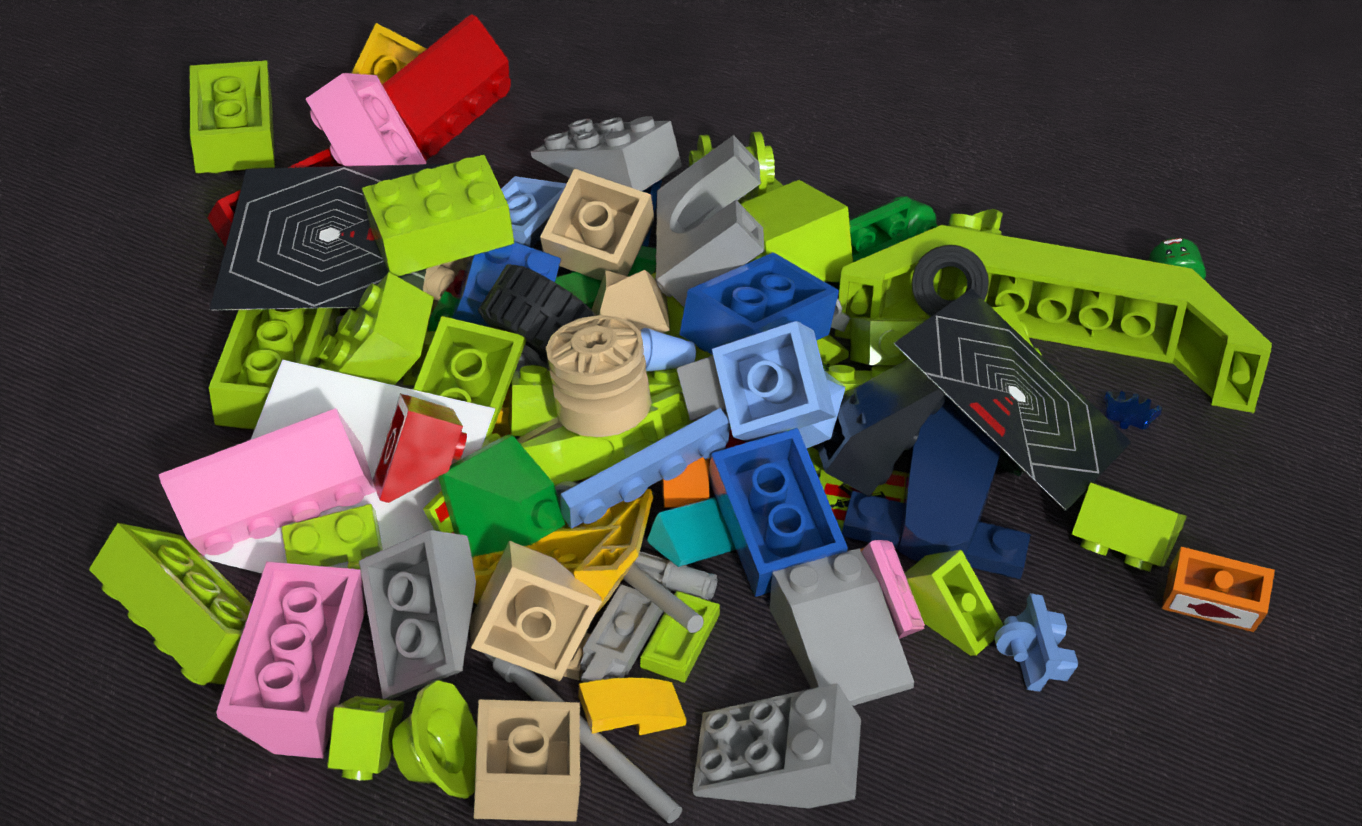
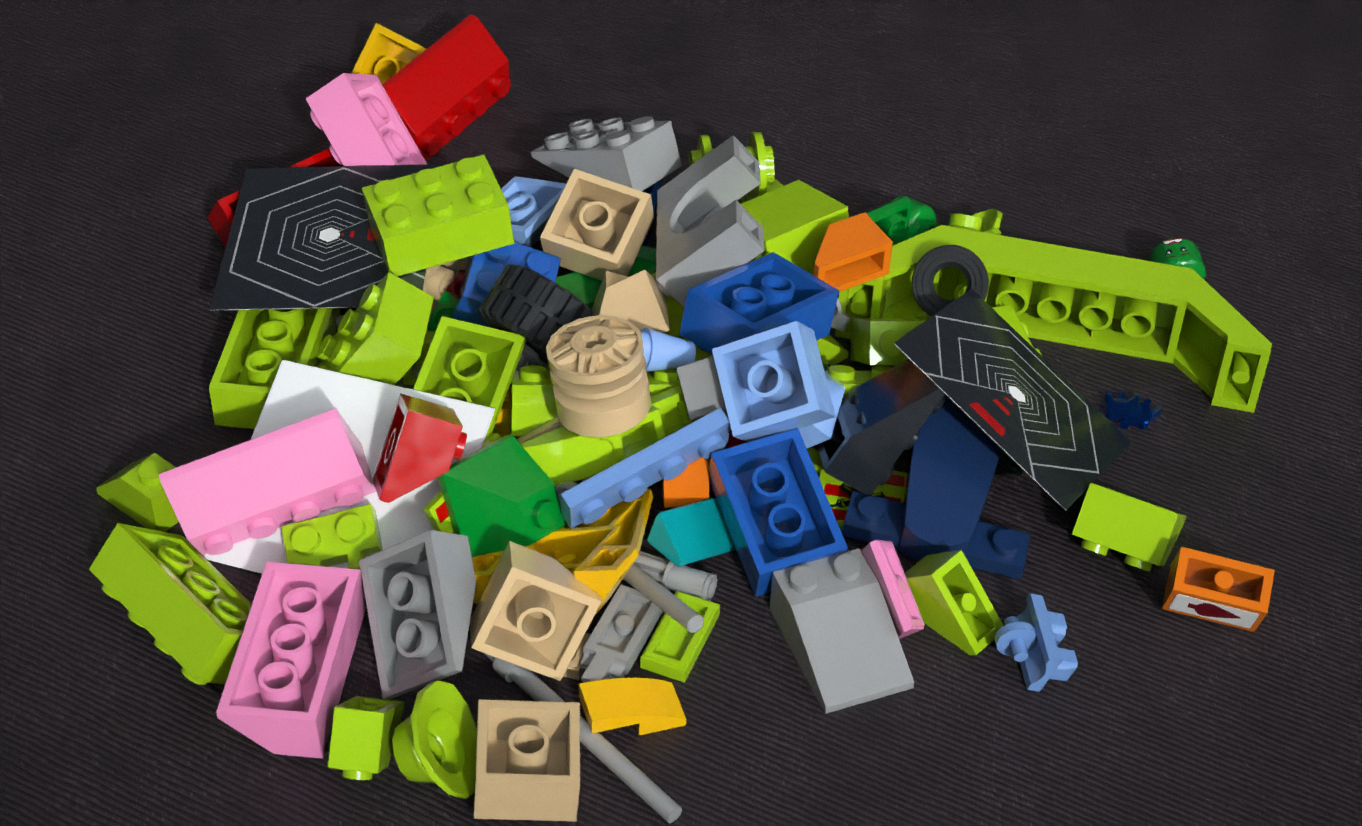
lime brick [190,60,275,173] -> none
light grey slope [692,683,861,808] -> none
none -> lime slope [96,453,179,532]
none -> orange slope [813,212,893,292]

